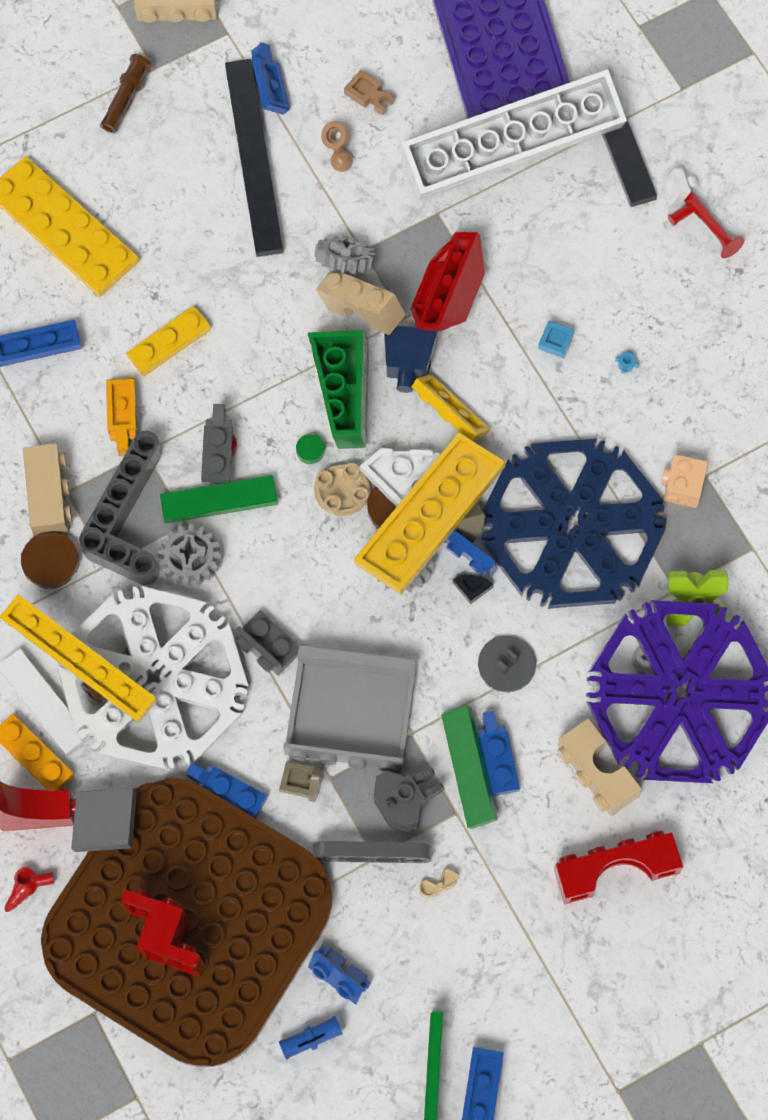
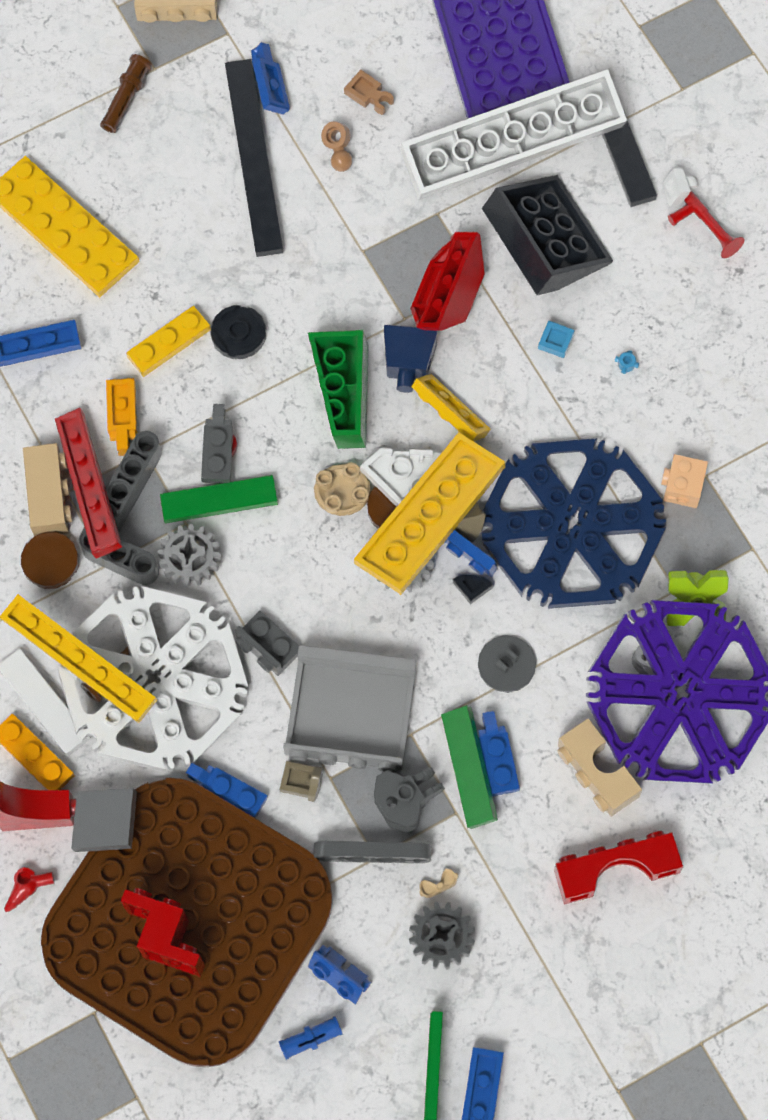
green tile [296,434,325,464] -> none
light grey gear [314,236,376,274] -> none
tan arch [316,270,406,335] -> none
none -> red tile [55,408,122,559]
none -> black tile [210,305,266,359]
none -> dark grey gear [409,902,475,970]
none -> black slope [481,175,613,295]

